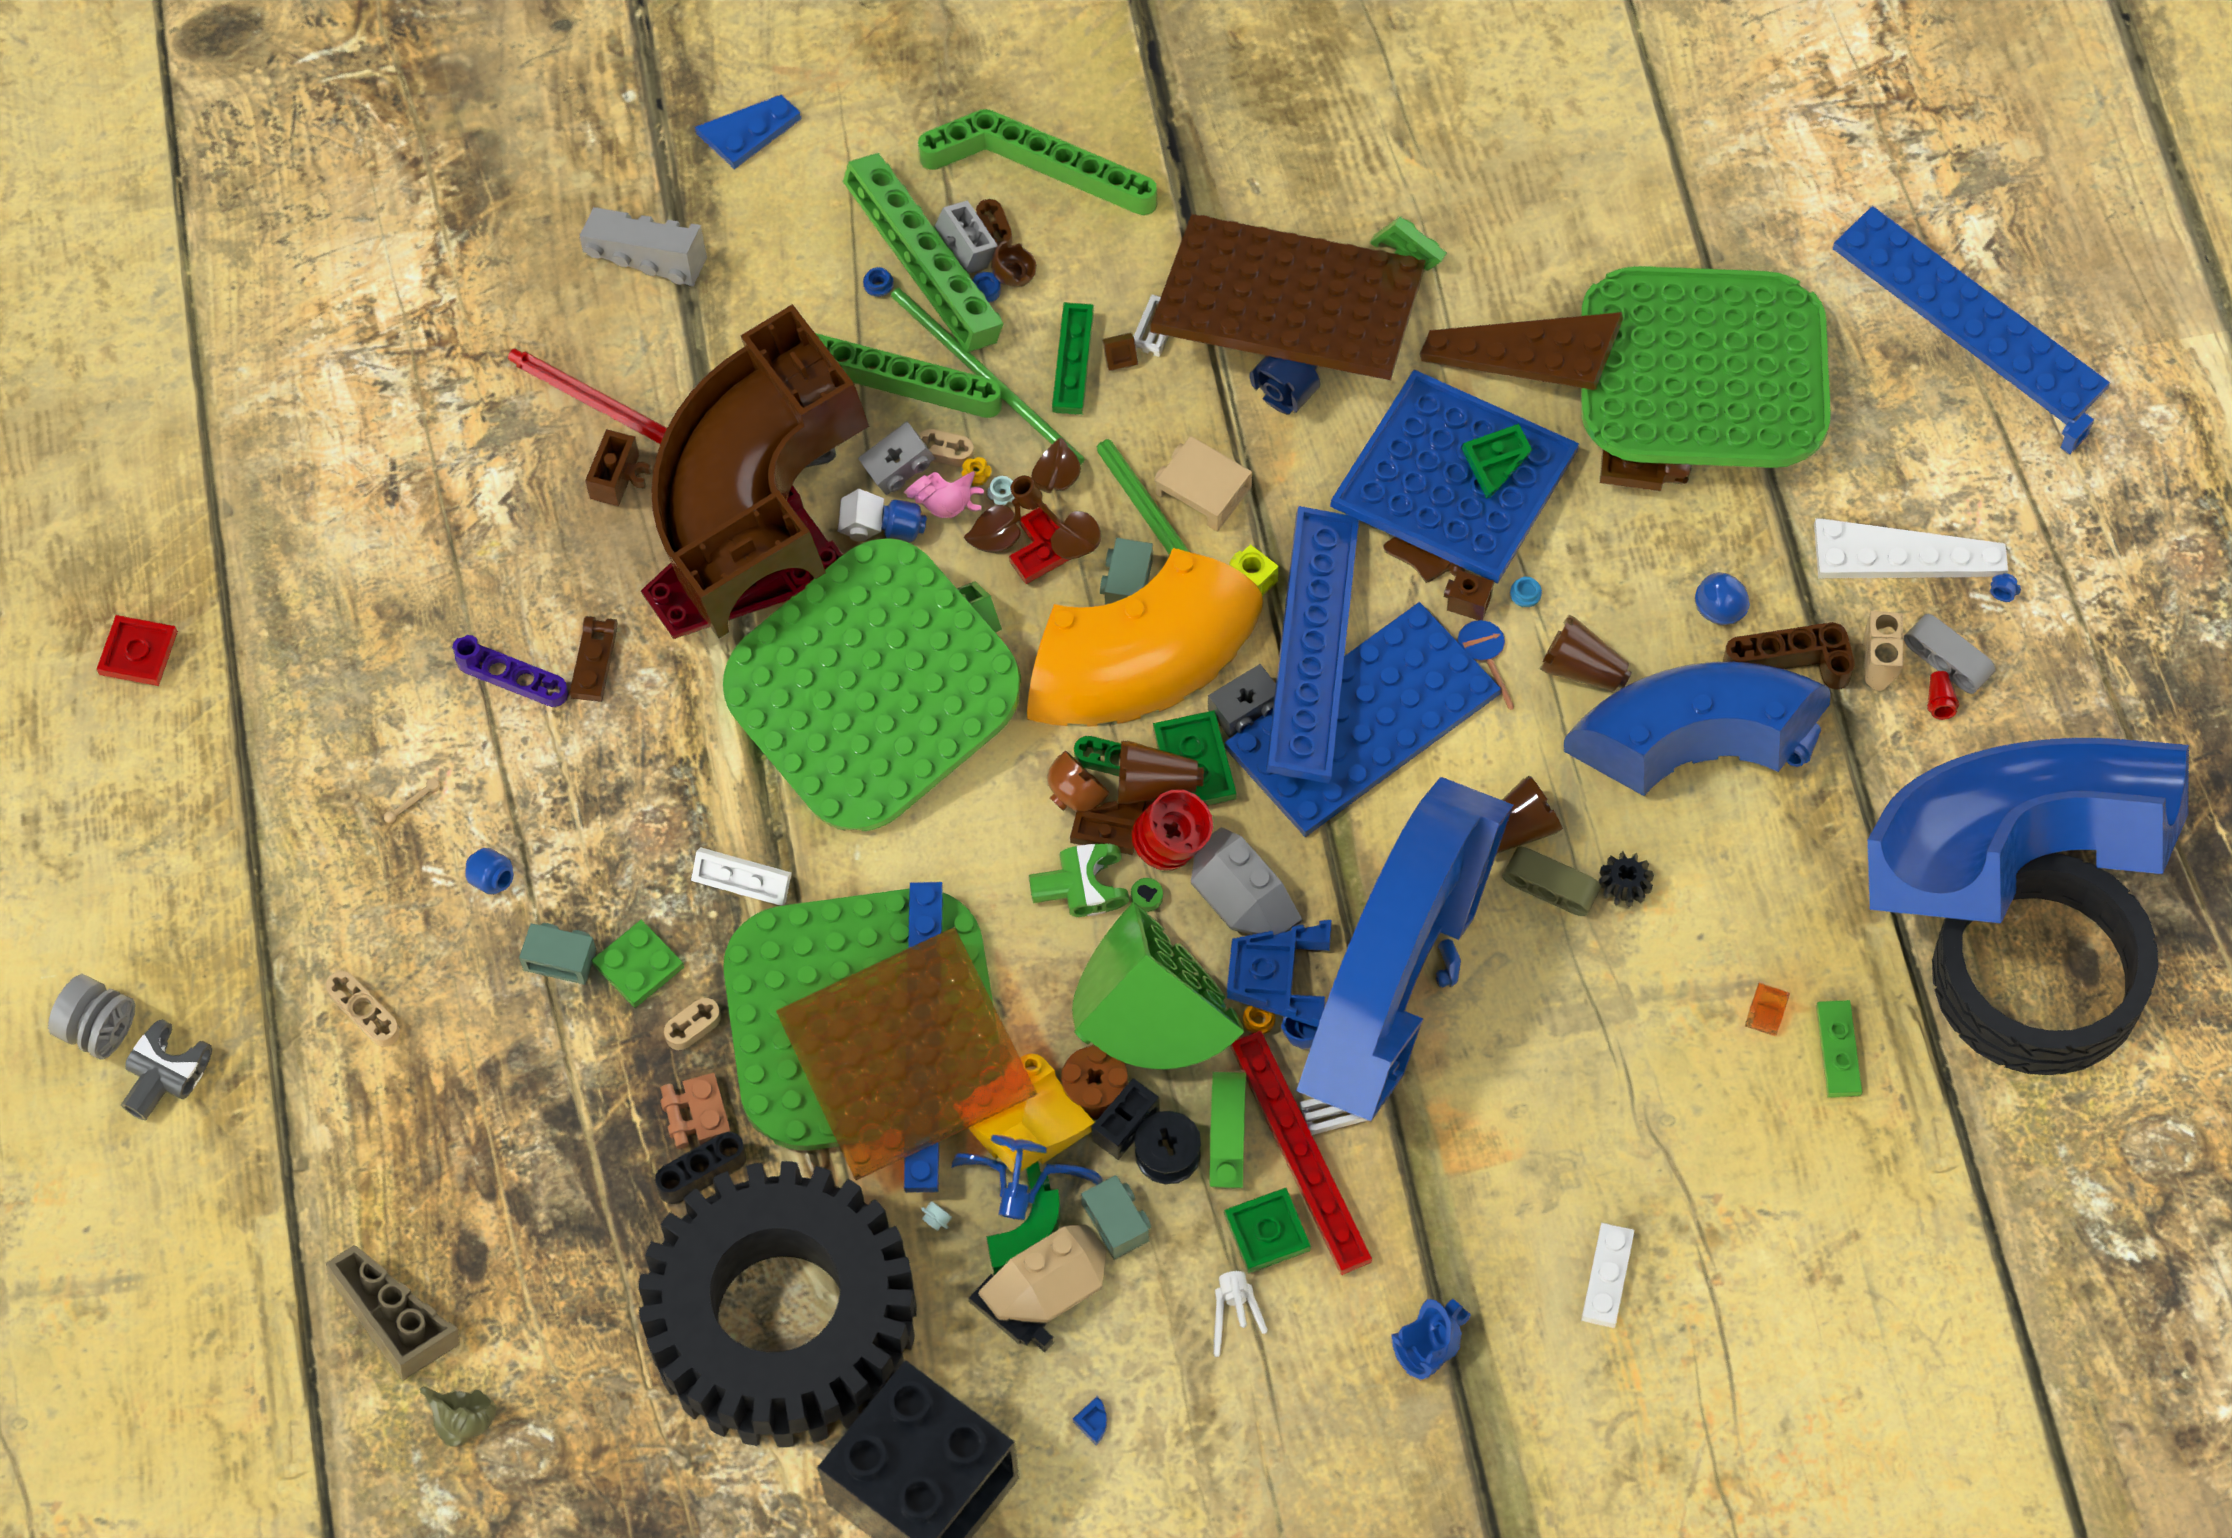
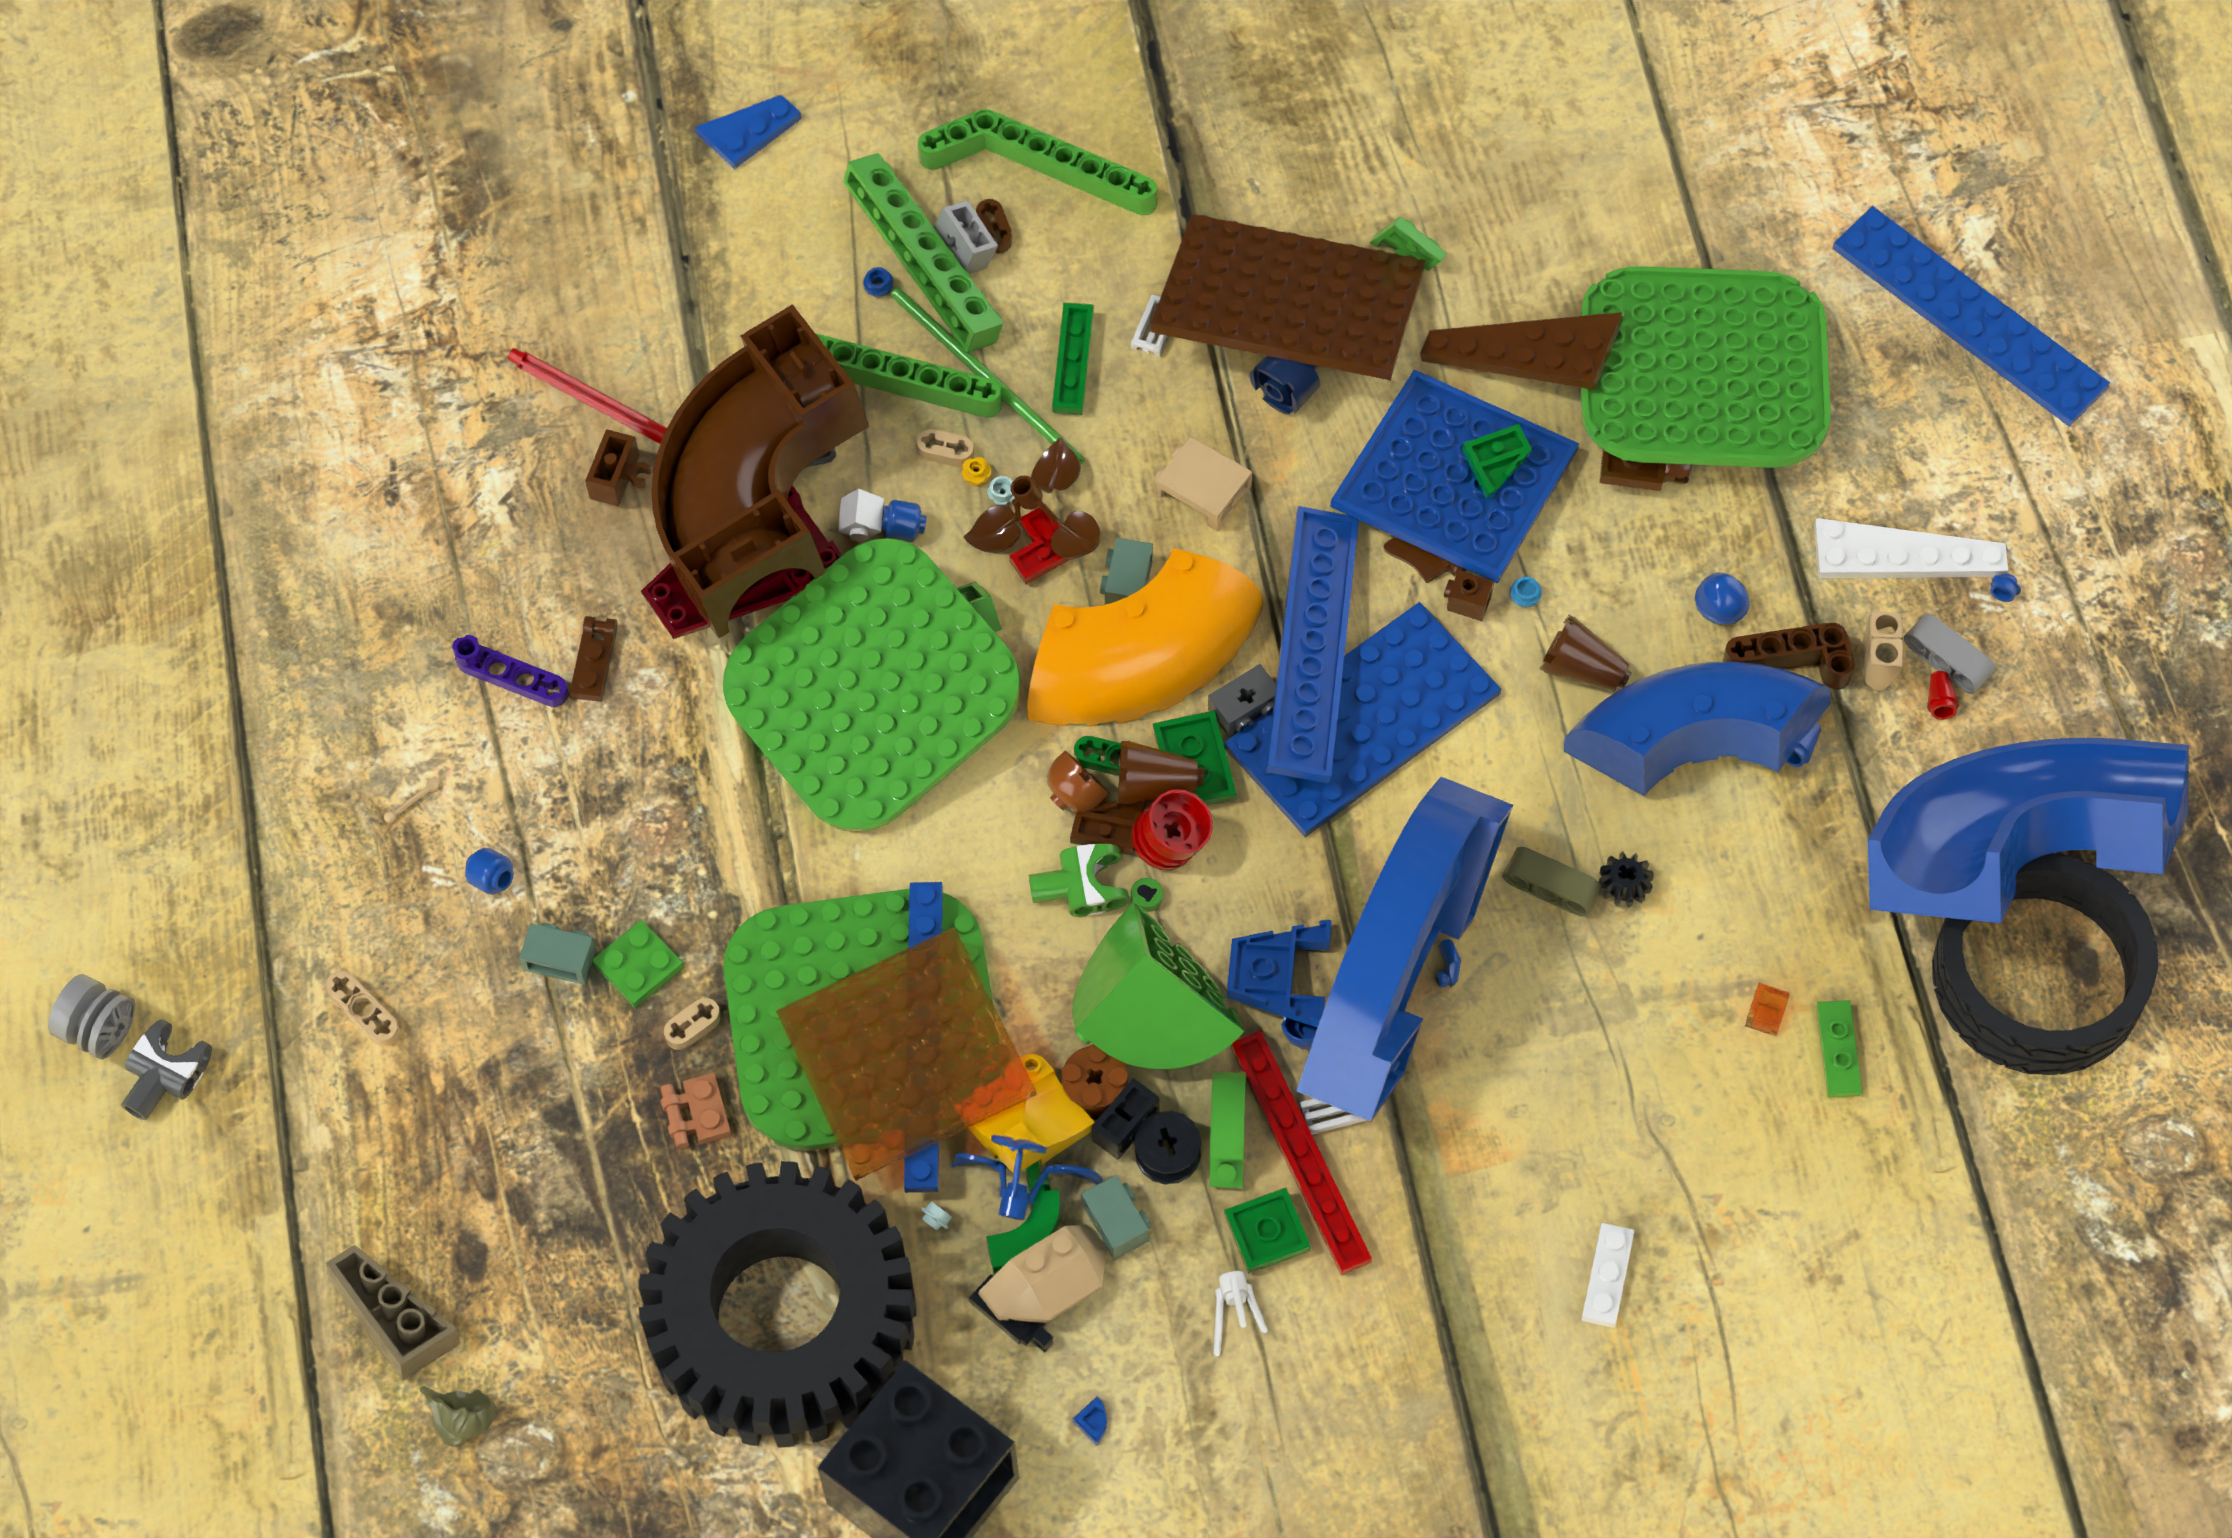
red plate [96,615,178,686] -> none
light grey wedge [579,207,707,287] -> none
black beam [655,1132,746,1204] -> none
white plate [691,847,791,906] -> none
light grey brick [858,421,936,495] -> none
bright pink helmet [904,471,984,519] -> none
blue tile [972,272,1001,303] -> none
reddish brown hair [991,240,1037,287] -> none
bright green axle [1097,439,1189,555] -> none
reddish brown tile [1102,332,1138,371] -> none
light grey wedge [1191,827,1302,935] -> none
neon yellow brick [1229,544,1279,596] -> none
light orange plate [1243,1006,1276,1034] -> none
blue helmet [1391,1299,1471,1380] -> none
blue piece [1457,620,1514,710] -> none
reddish brown cone [1497,776,1563,853] -> none
blue plate [2060,412,2094,455] -> none

